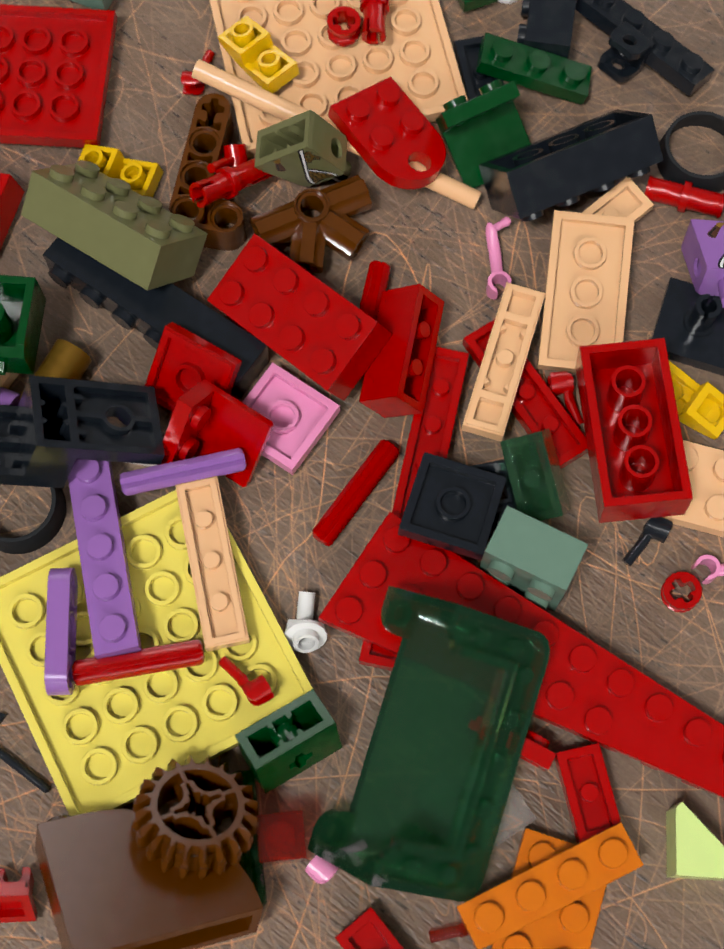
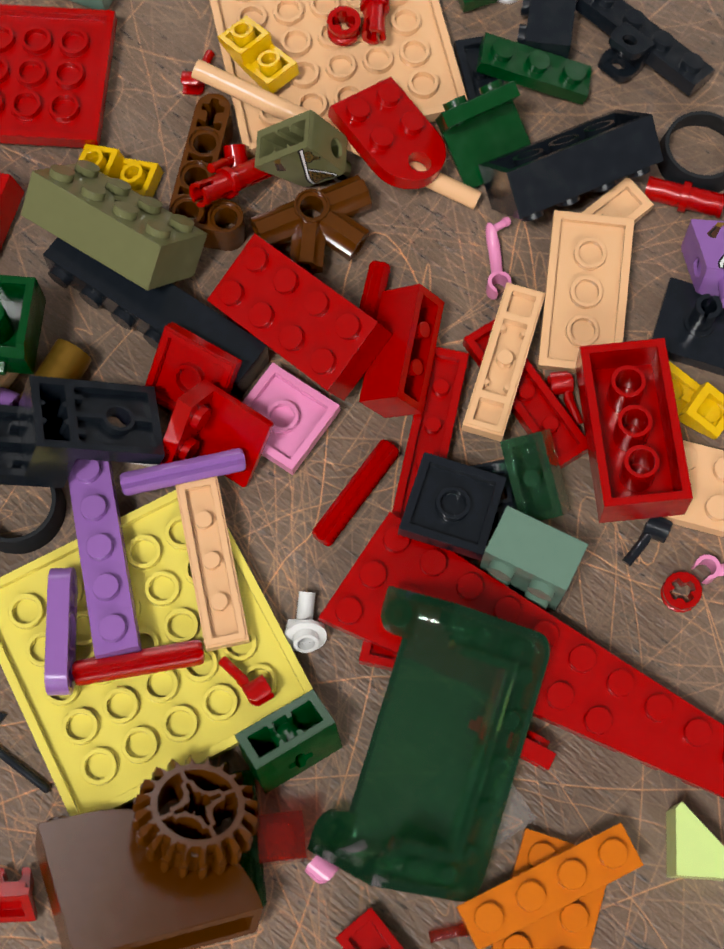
red plate [554,743,621,844] -> none

